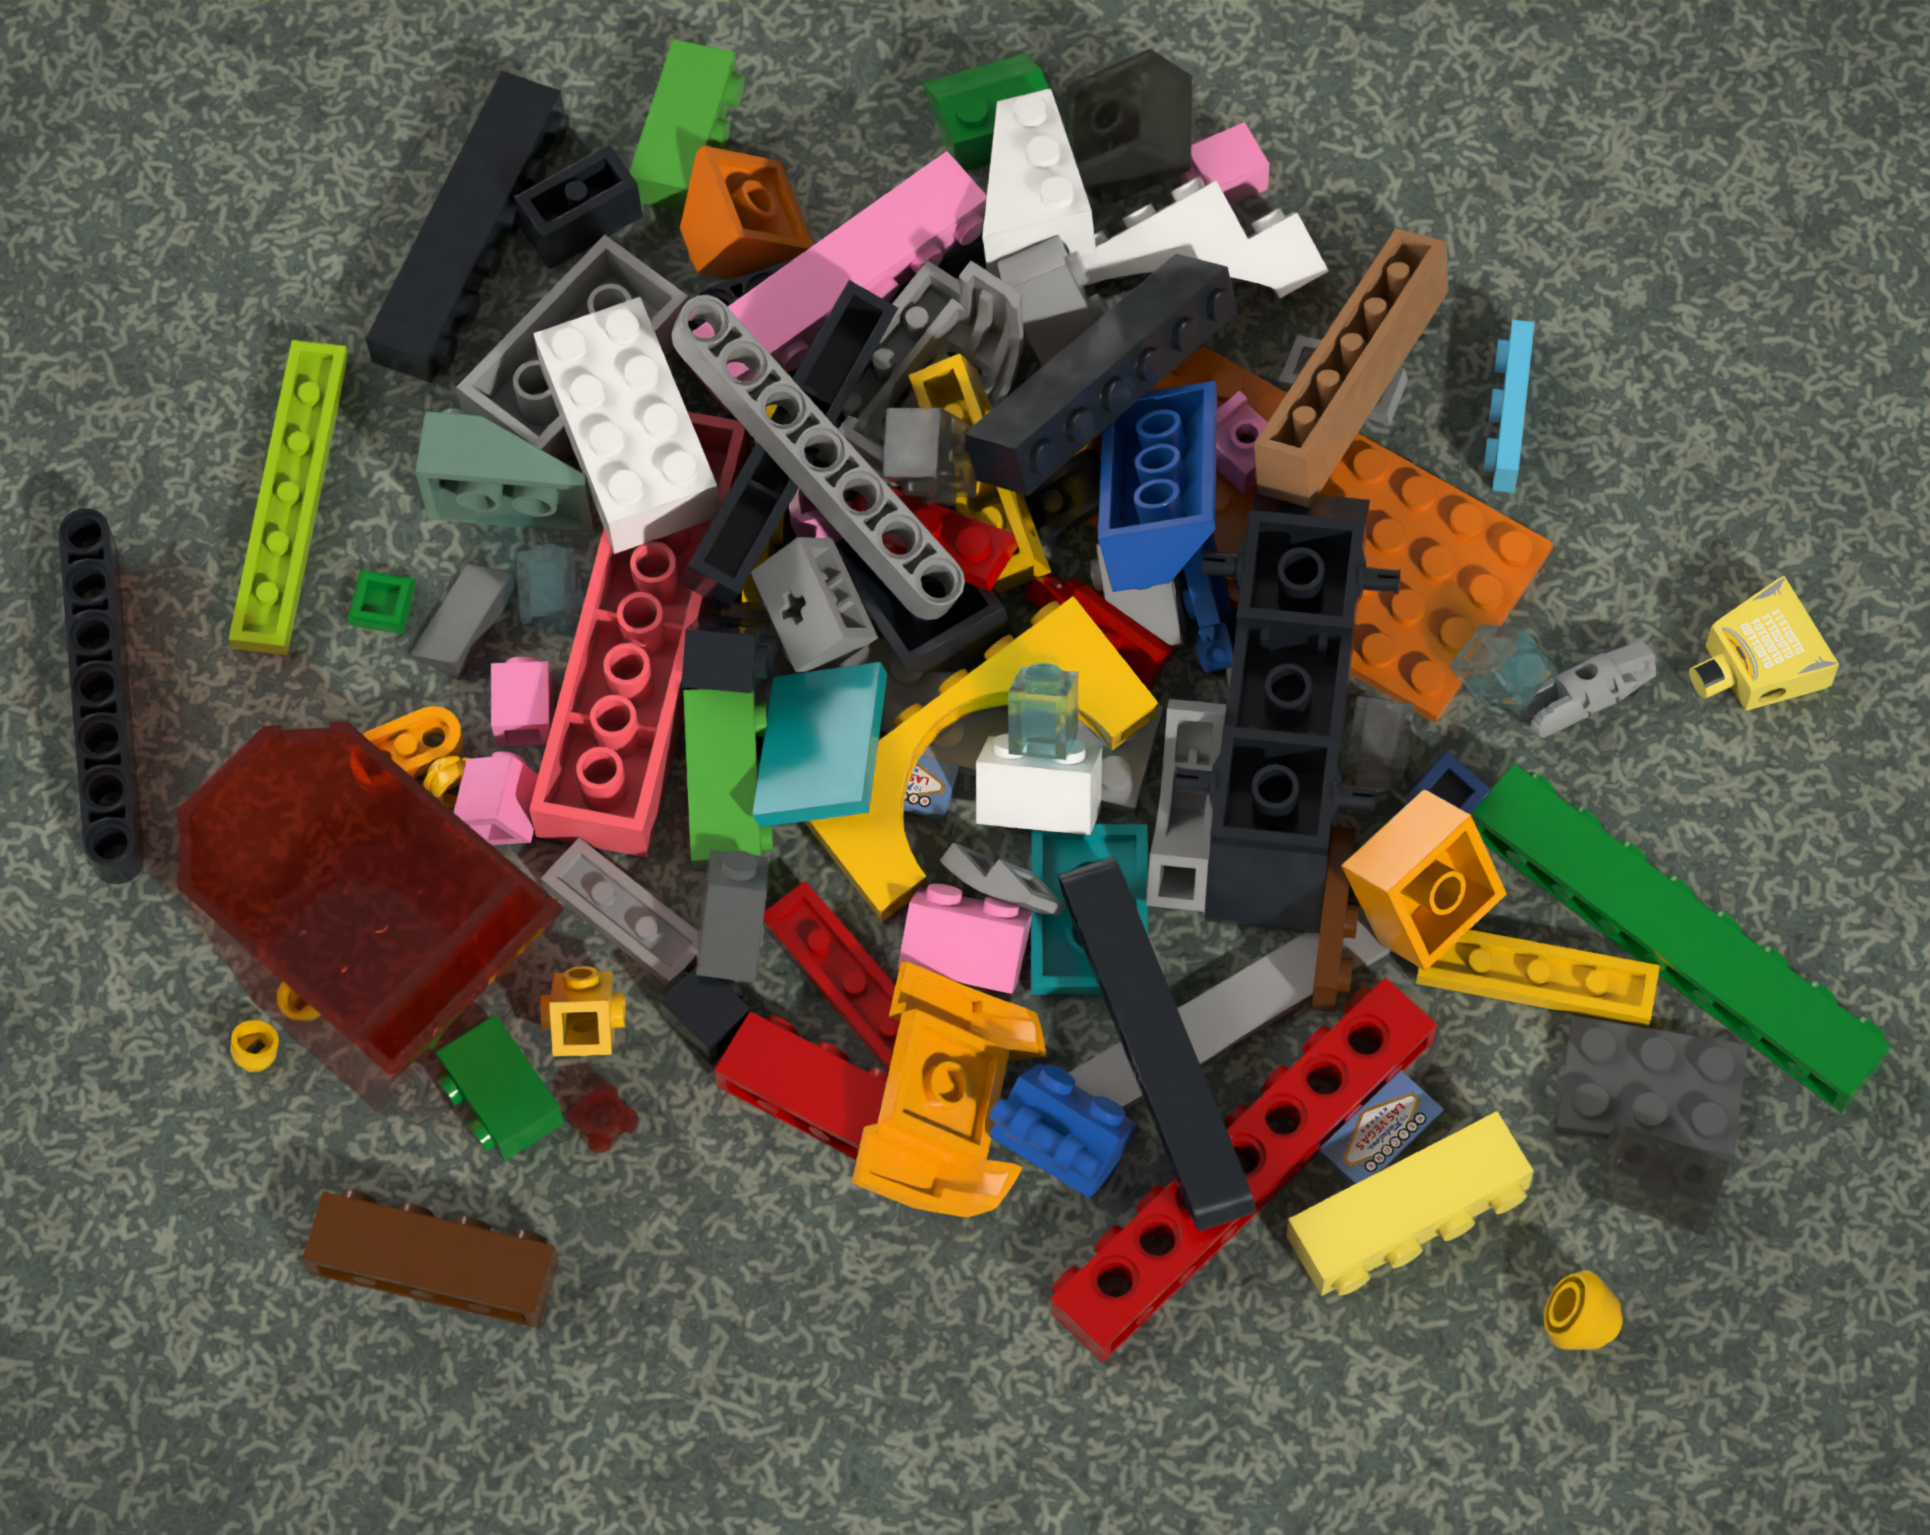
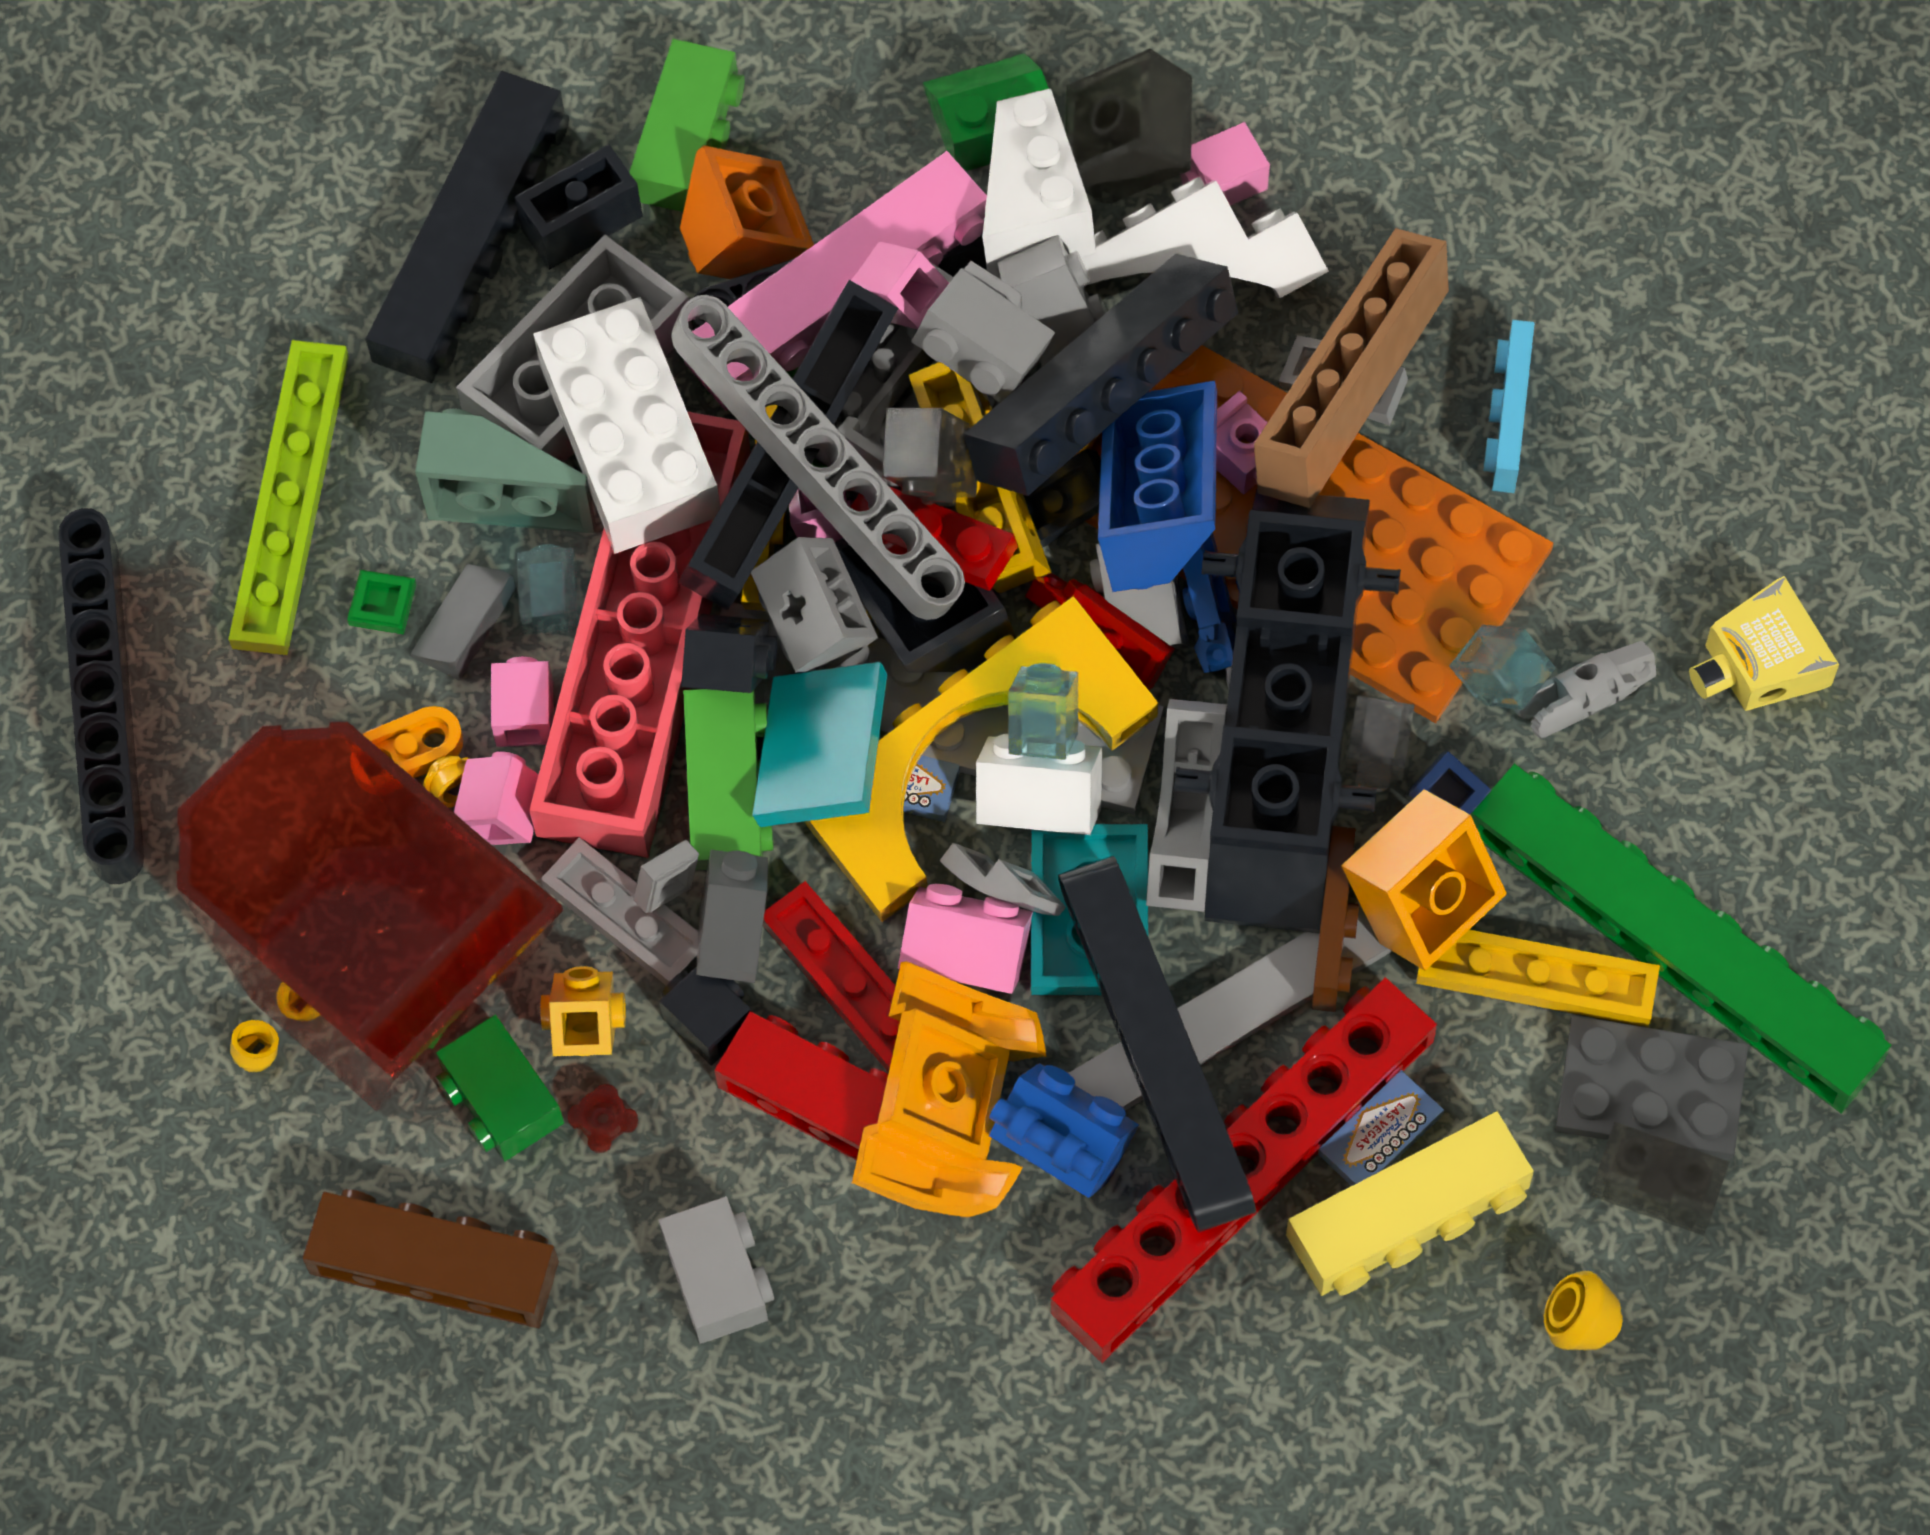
none -> light grey tile [633,840,699,913]
none -> light grey brick [658,1196,774,1344]
none -> bright pink brick [851,242,949,330]
none -> light grey brick [911,268,1055,402]

